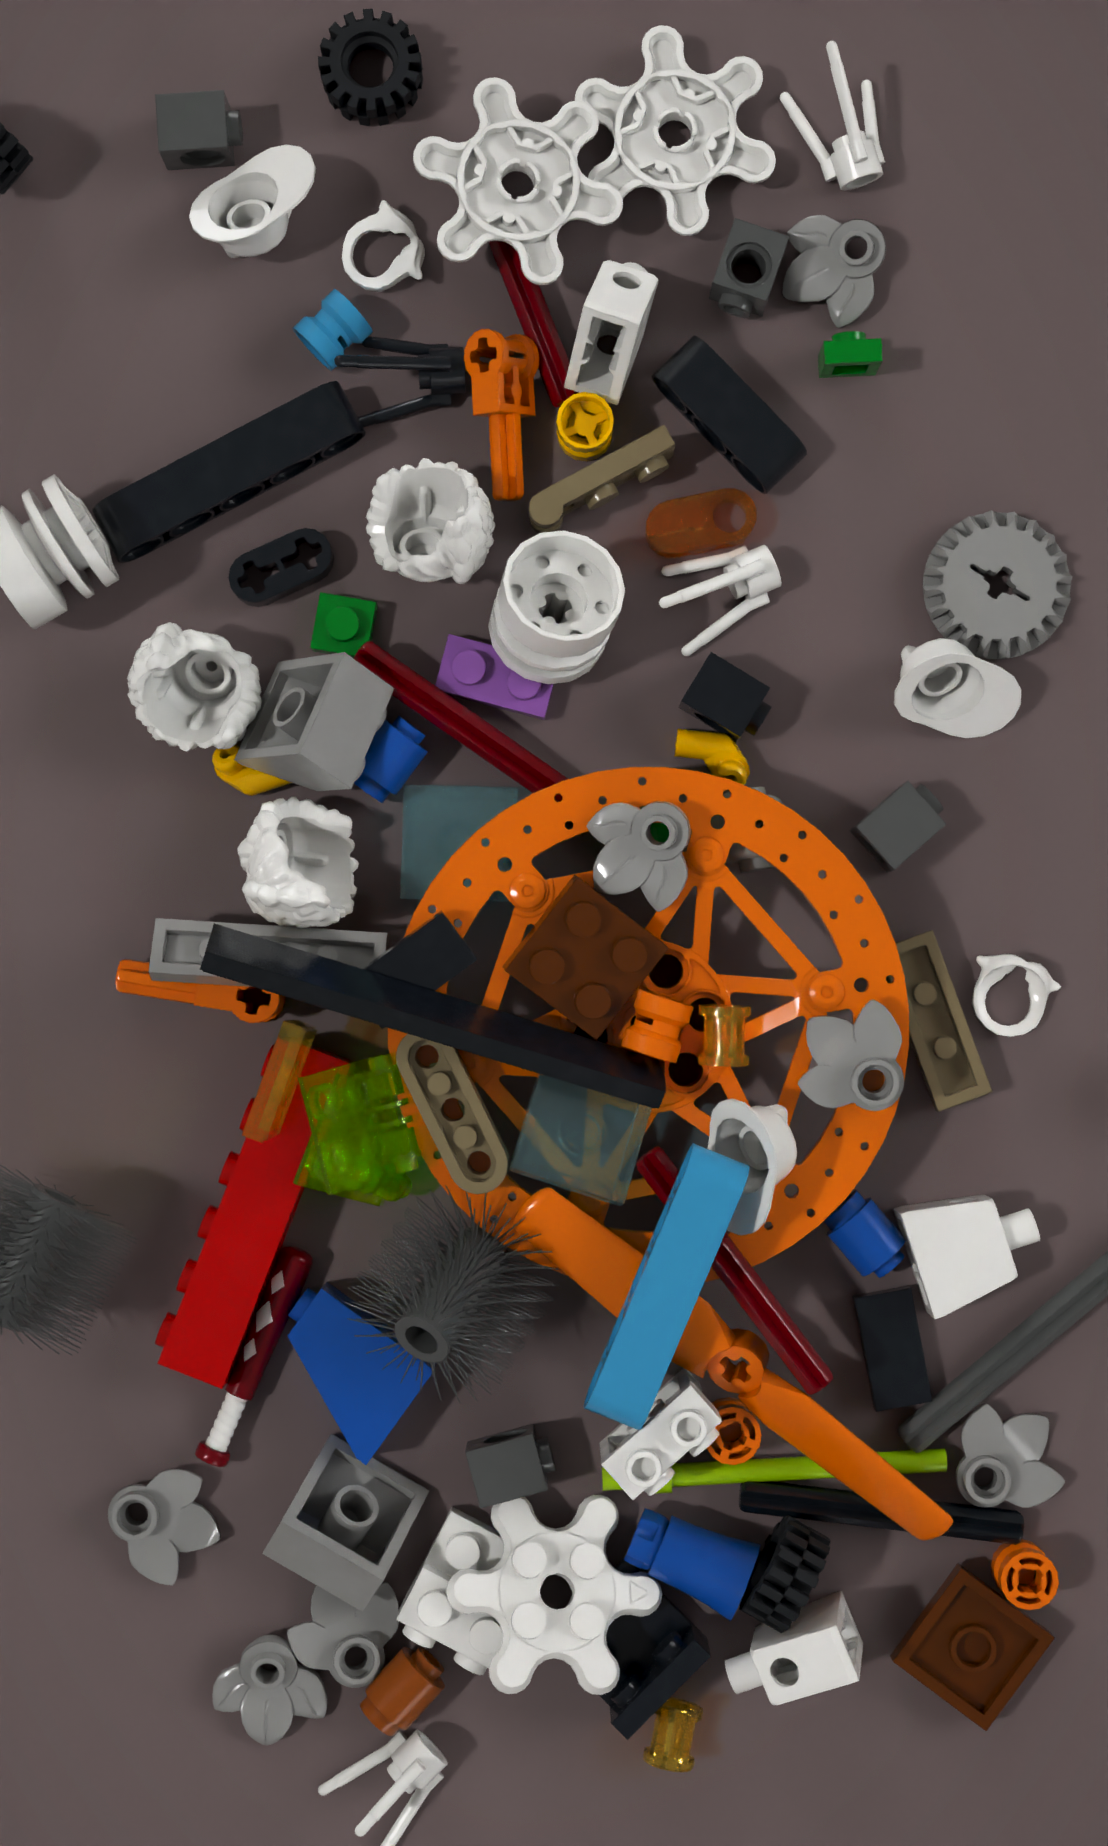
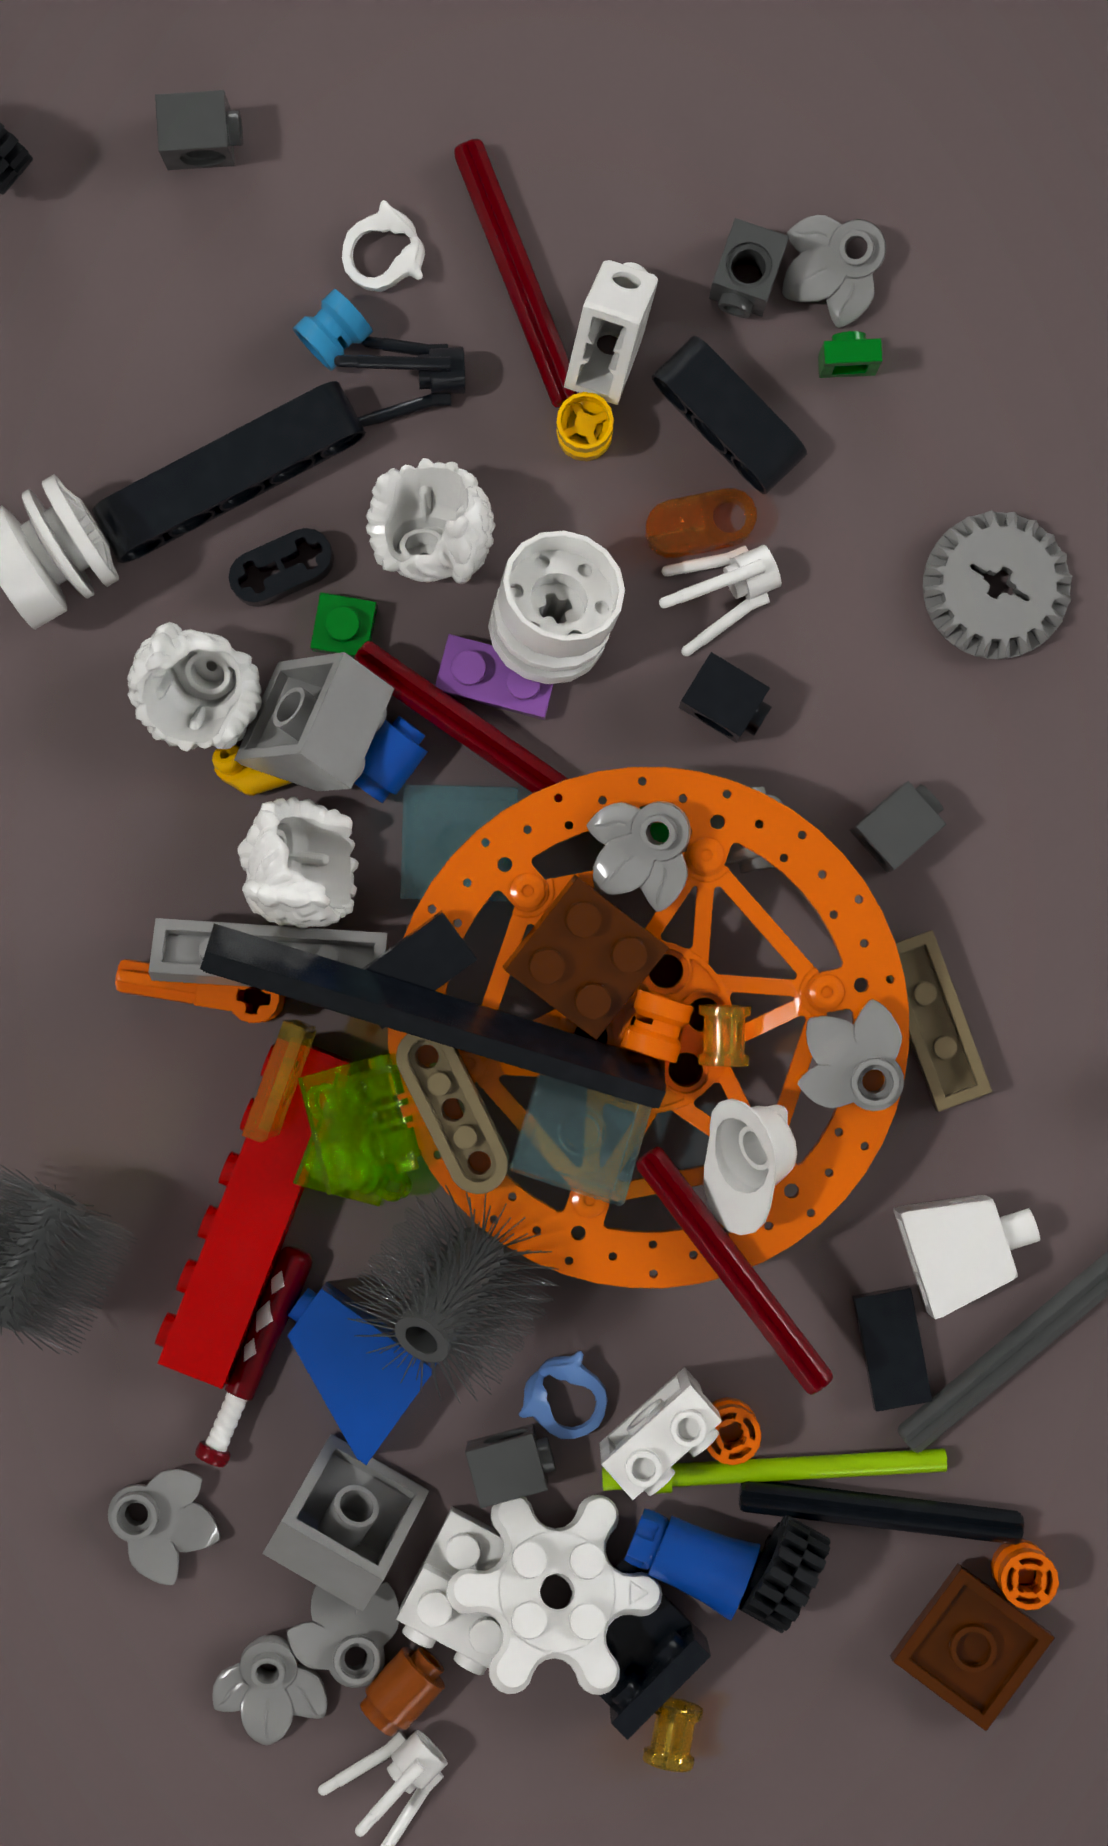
white piece [189,144,316,258] -> none
black tyre [318,9,423,126] -> none
white plate [413,77,623,285] -> none
orange connector [464,329,539,501] -> none
orange piece [513,1187,953,1541] -> none
dark tan plate [529,425,675,534] -> none
white plate [575,25,776,236] -> none
dark azure beam [583,1143,750,1430] -> none
yellow arm [674,728,750,785] -> none
white torso [725,1591,863,1705] -> none
white plant [780,40,885,191] -> none
blue brick [823,1190,906,1278] -> none
white piece [894,638,1021,738] -> none
light grey plate [955,1403,1065,1508] -> none
white piece [971,954,1061,1037] -> none
none -> medium blue piece [519,1351,608,1439]

